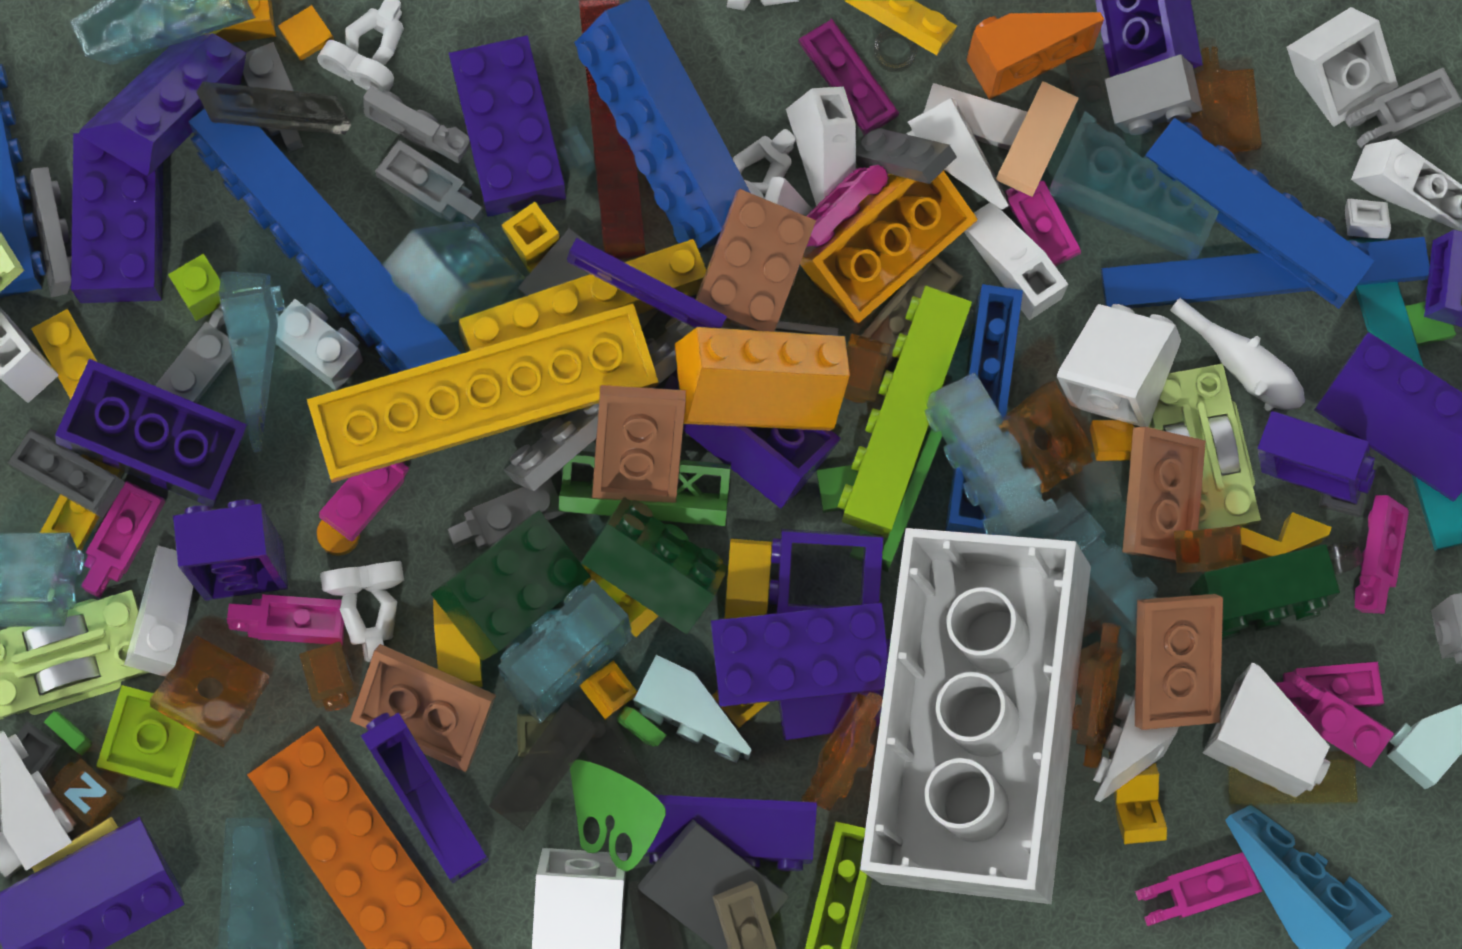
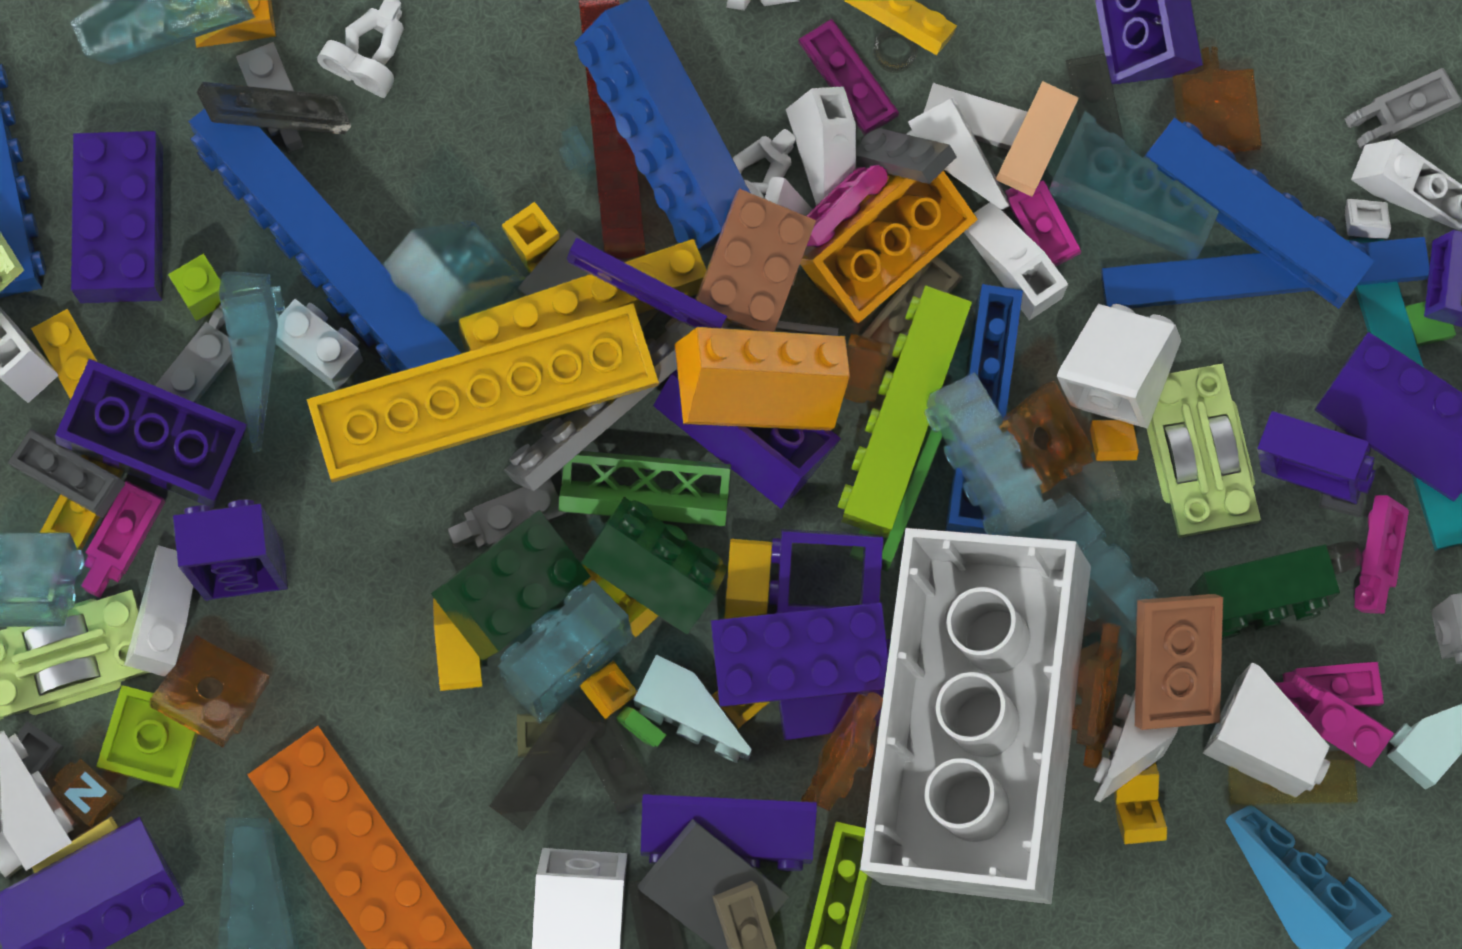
light grey plate [28,167,72,297] -> none
bright green tile [44,711,92,756] -> none
dark purple slope [79,33,246,176] -> none
dark pink hinge [227,594,345,645] -> none
light orange tile [278,5,334,61] -> none
clear orange brick [299,642,358,712] -> none
light orange tile [317,520,360,556] -> none
dark pink hinge [319,461,409,542] -> none
white piece [320,561,404,662] -> none
nougat plate [350,644,496,772] -> none
dark purple arch [361,712,489,884] -> none
light grey hinge [363,86,470,163] -> none
light grey hinge [375,140,484,228] -> none
dark purple brick [449,35,566,217] -> none
bright green piece [569,760,666,872] -> none
nougat plate [592,385,686,503] -> none
bright green tile [816,465,858,513] -> none
orange slope [966,12,1104,100] -> none
light grey brick [1105,54,1203,135] -> none
nougat plate [1122,426,1206,565] -> none
dark pink hinge [1135,852,1262,926] -> none
white piece [1170,298,1305,411] -> none
clear orange brick [1174,526,1243,573] -> none
yellow slope [1230,512,1332,560] -> none
white slope [1287,7,1398,127] -> none

